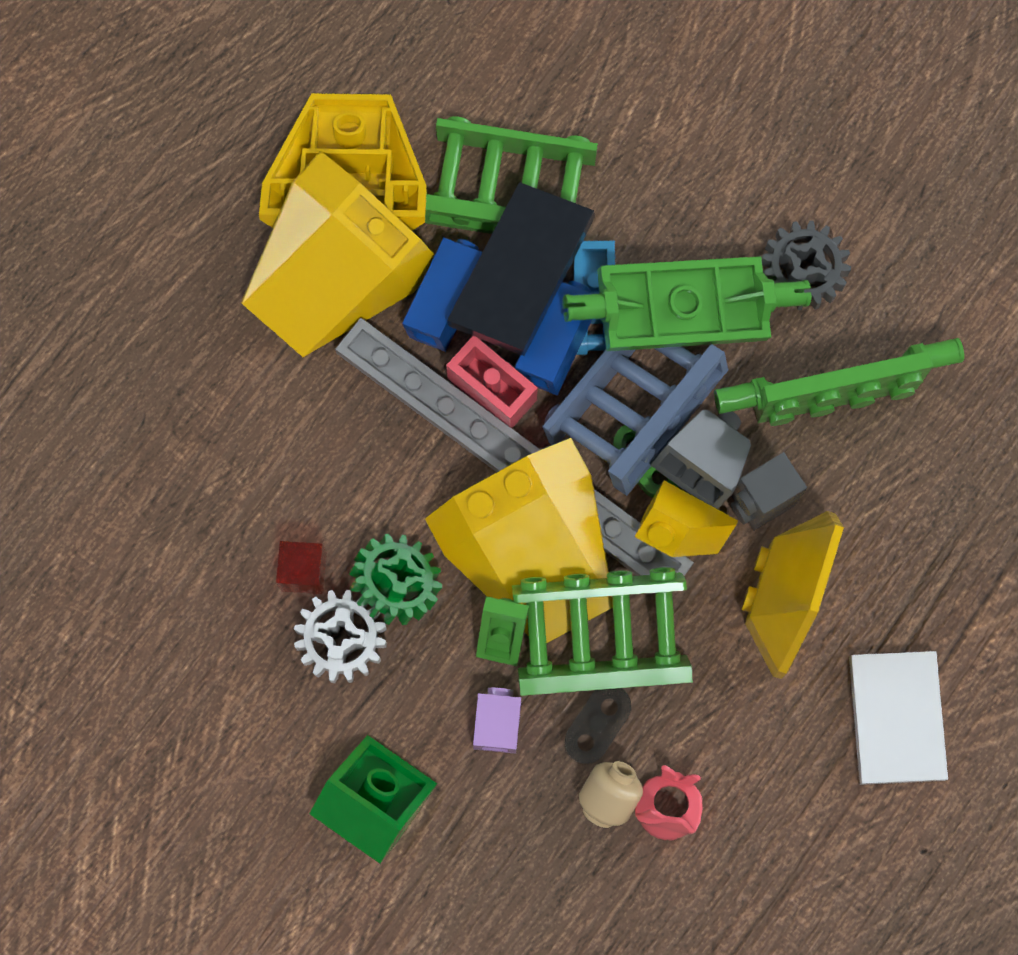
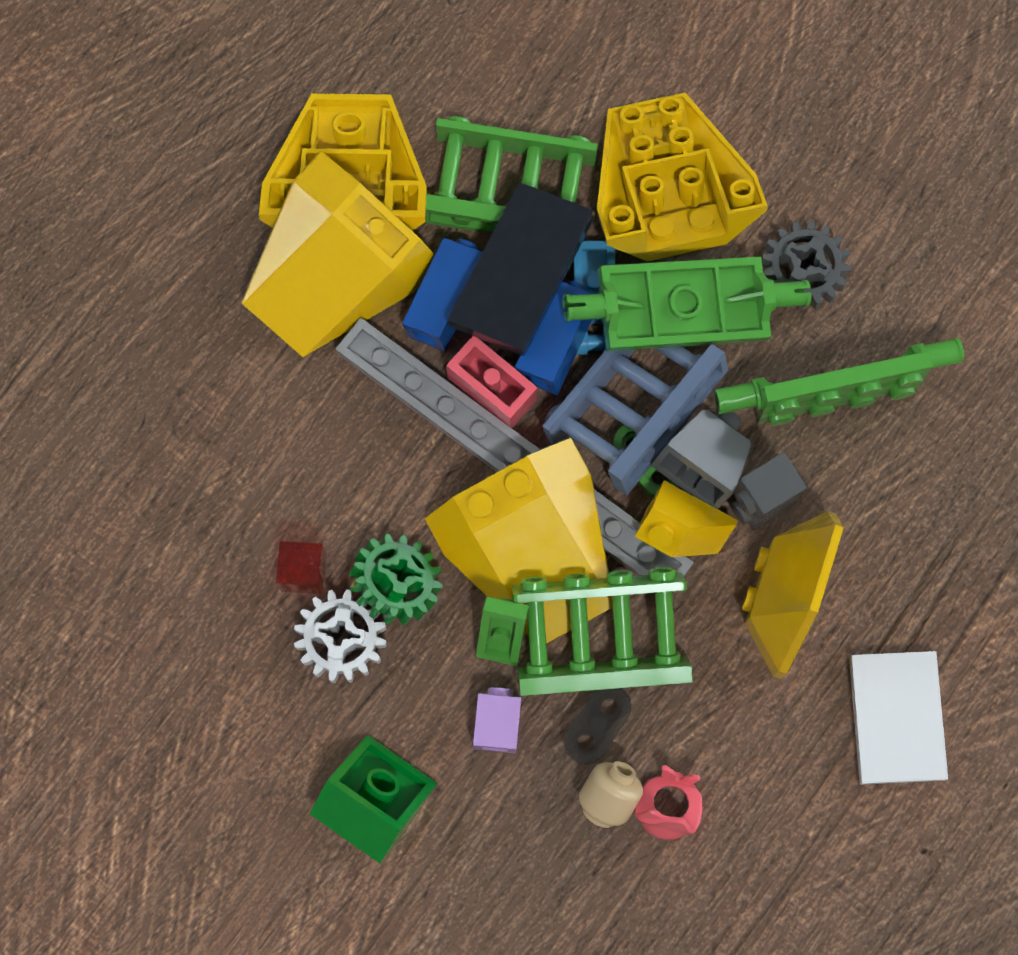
none -> yellow wedge [597,93,768,262]

